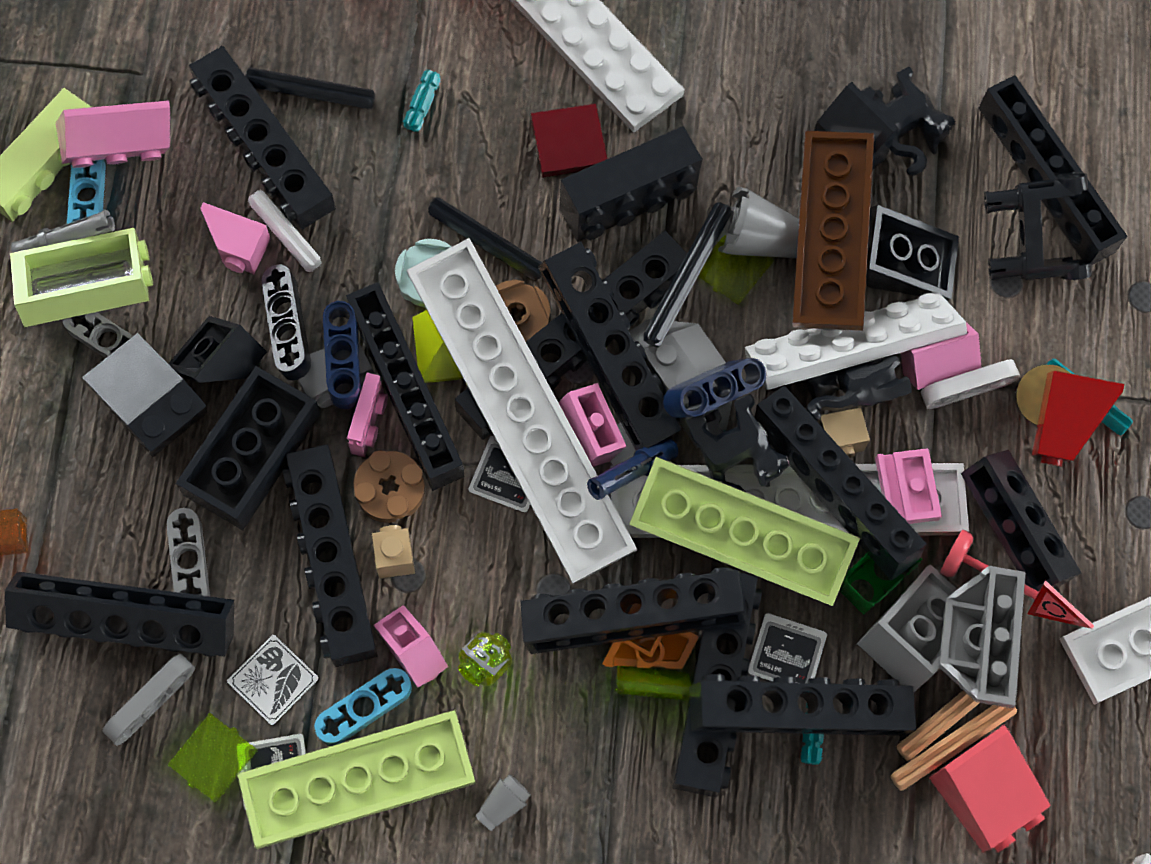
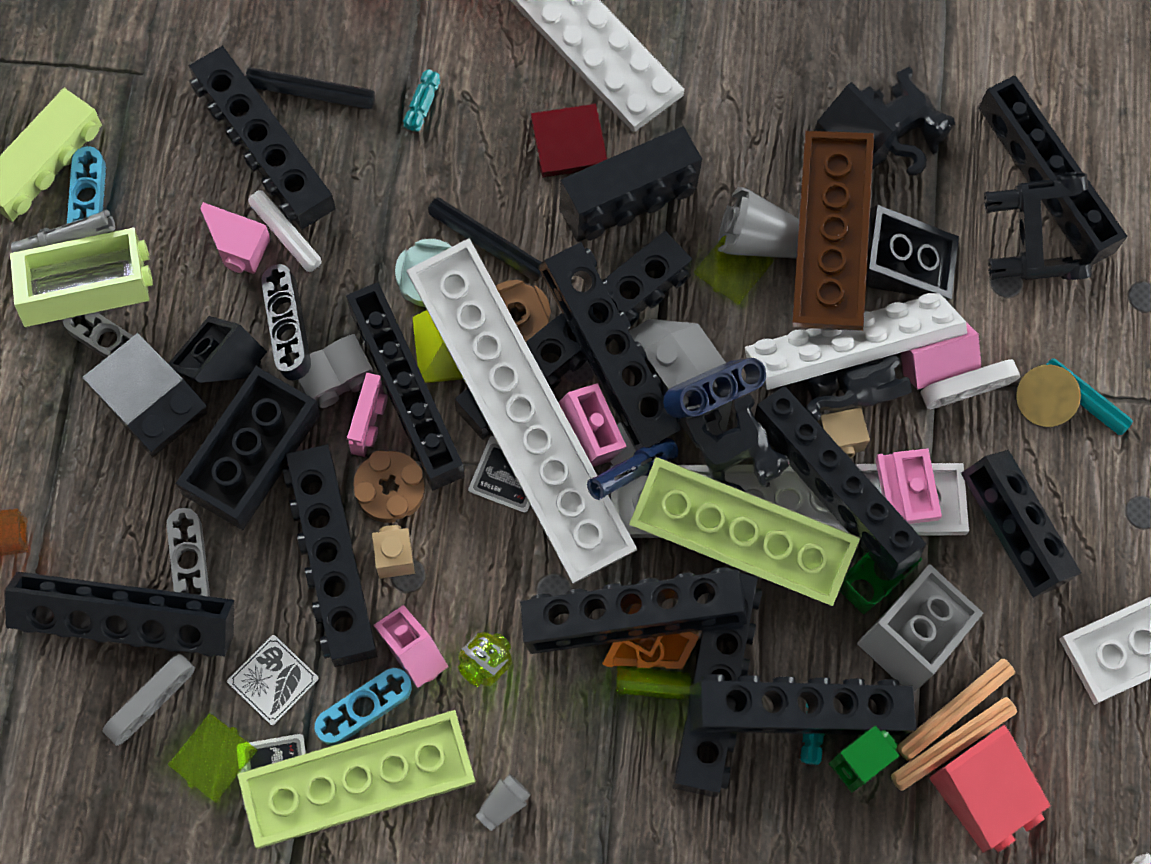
bright pink slope [55,101,170,168] -> none
dark blue beam [323,301,362,409] -> none
black axle [644,202,731,347] -> none
sticker [748,613,827,683] -> none
light grey wedge [939,566,1026,709] -> none
coral piece [940,529,1094,629] -> none
red slope [1032,371,1125,467] -> none
none -> green brick [828,725,899,793]

